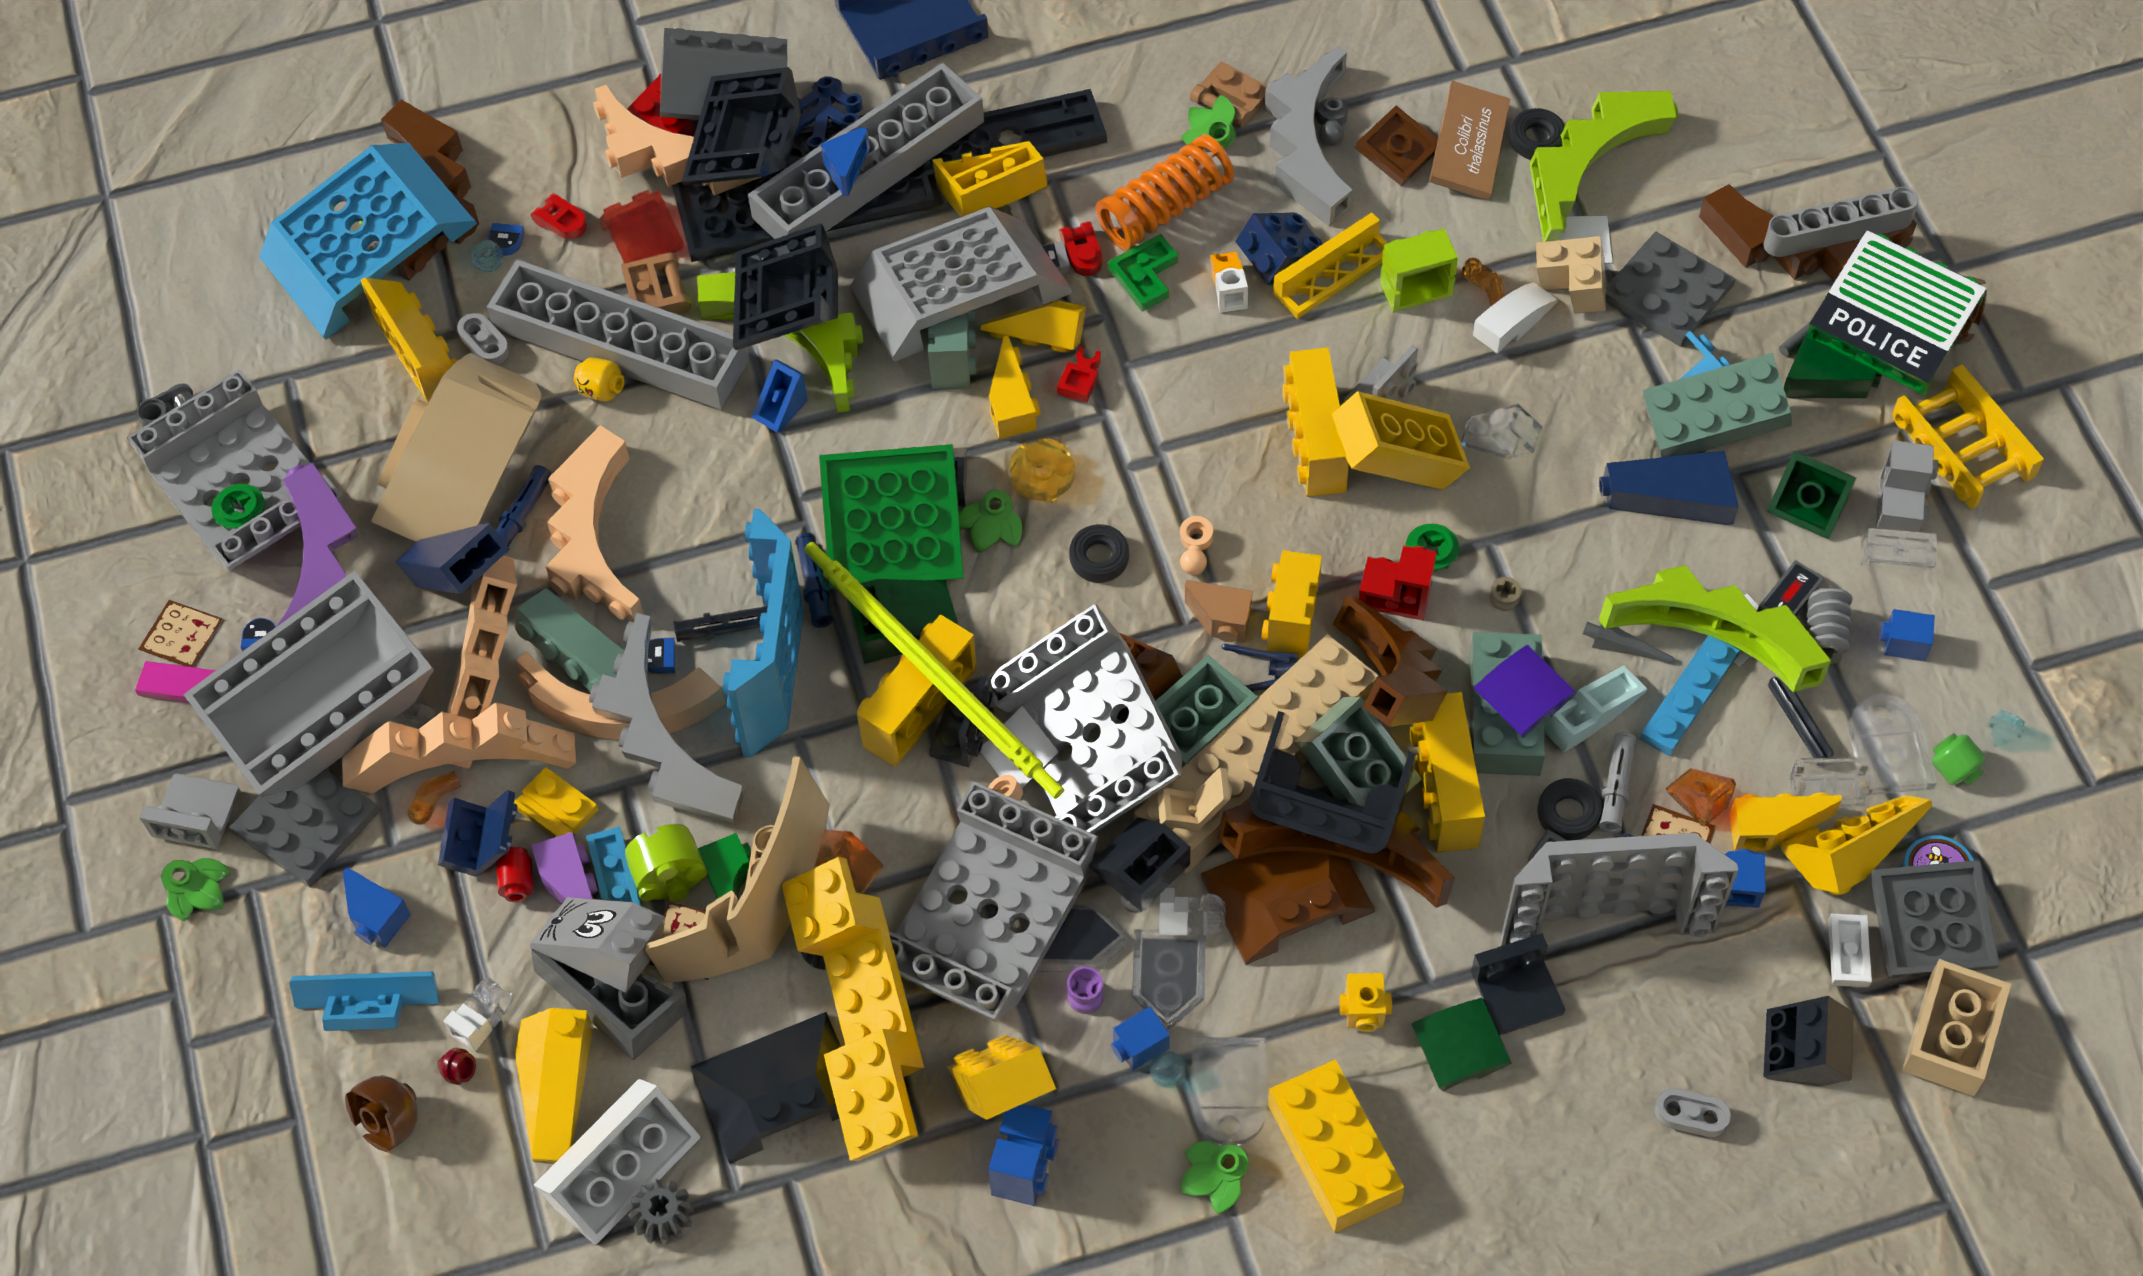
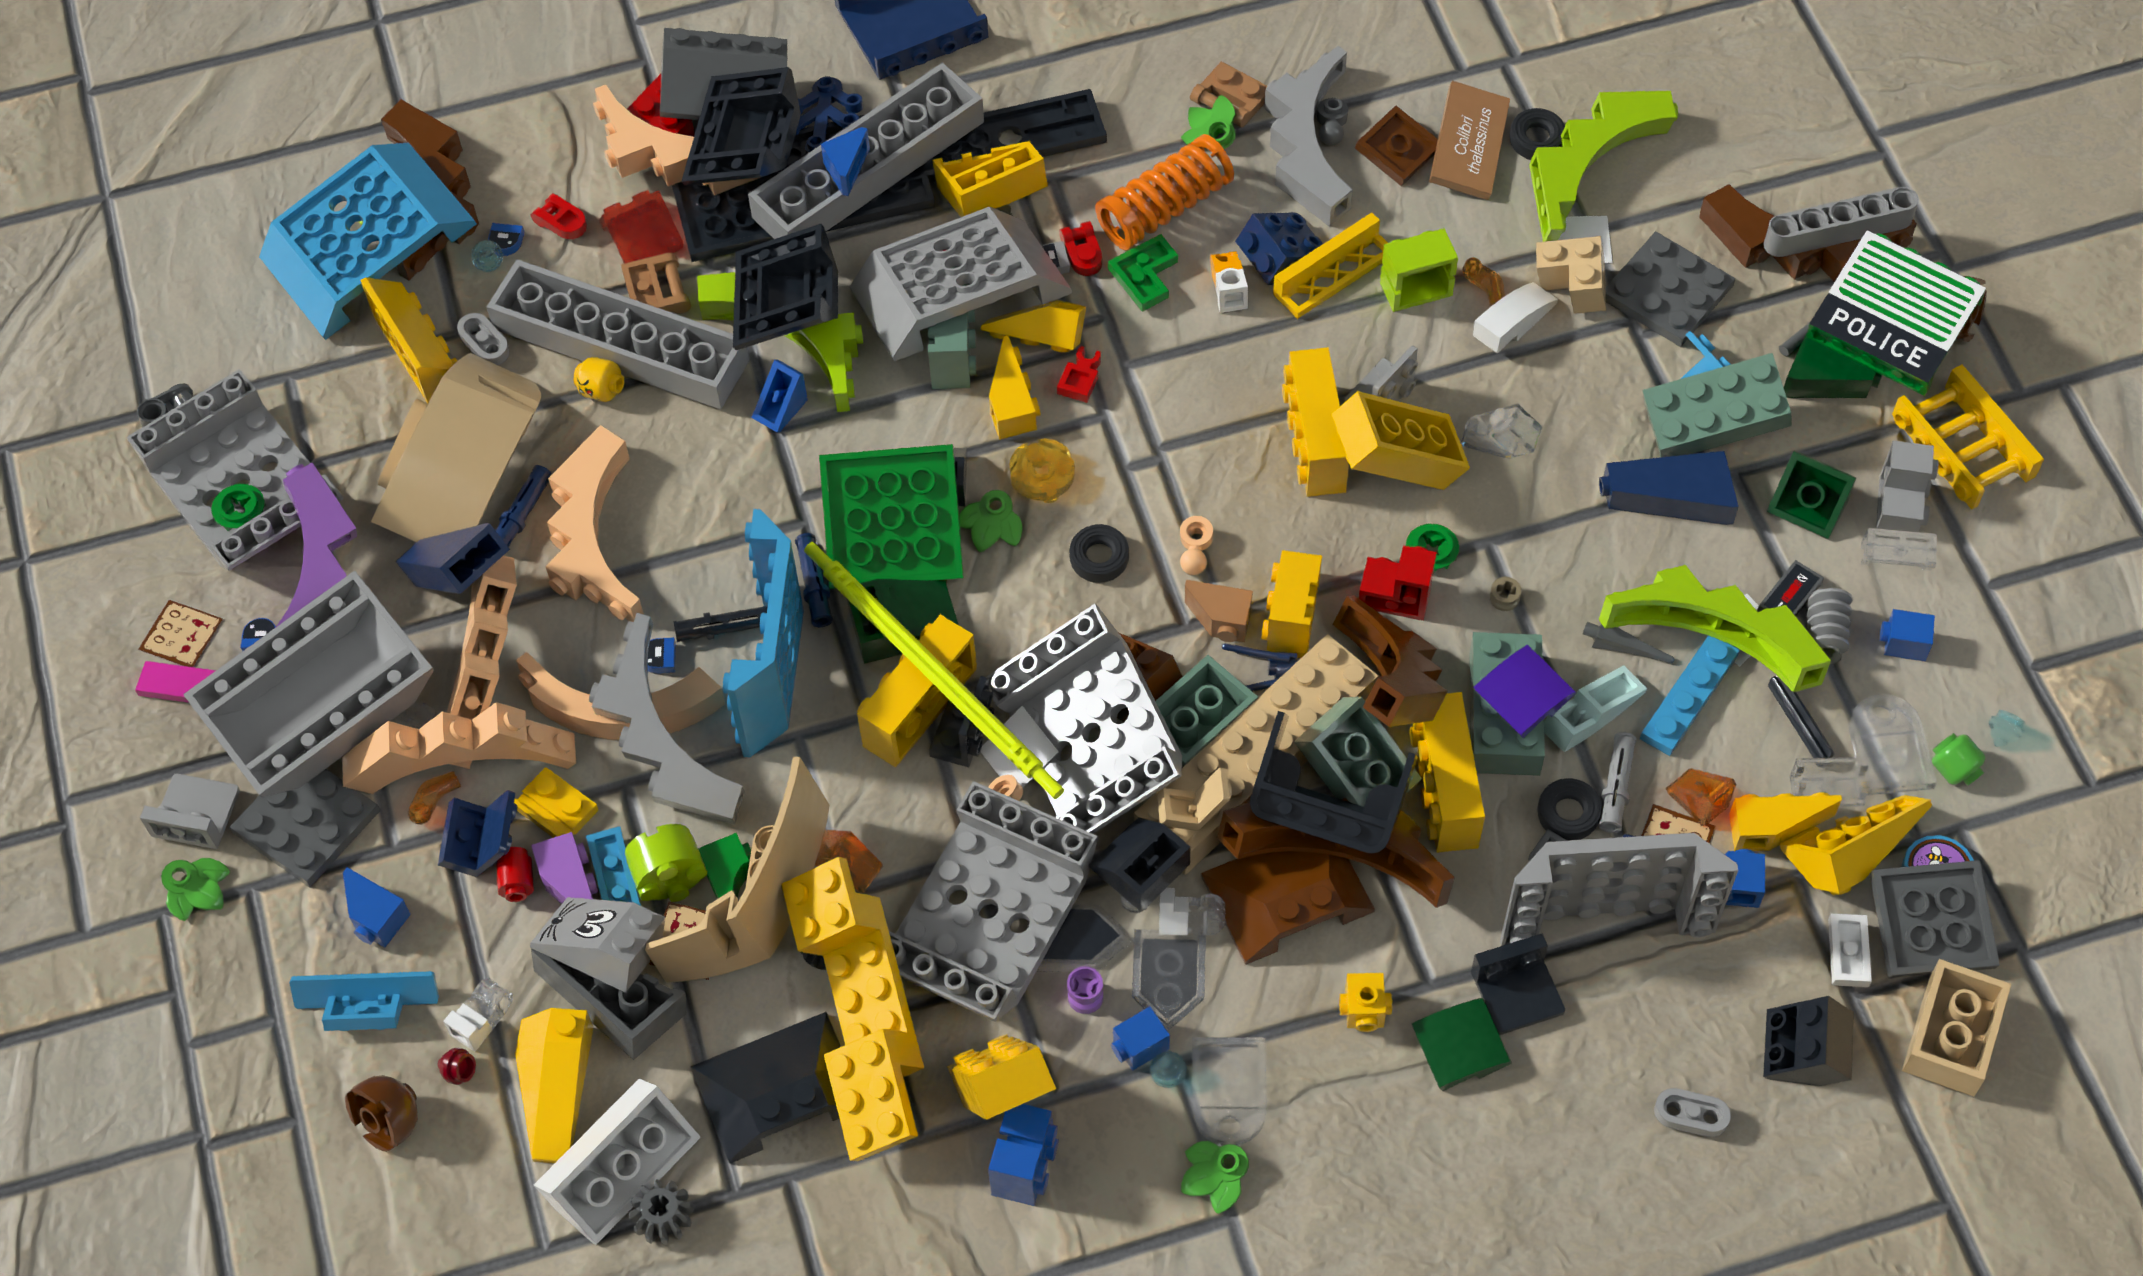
sand green brick [515,588,625,692] -> none
yellow brick [1268,1059,1405,1233] -> none

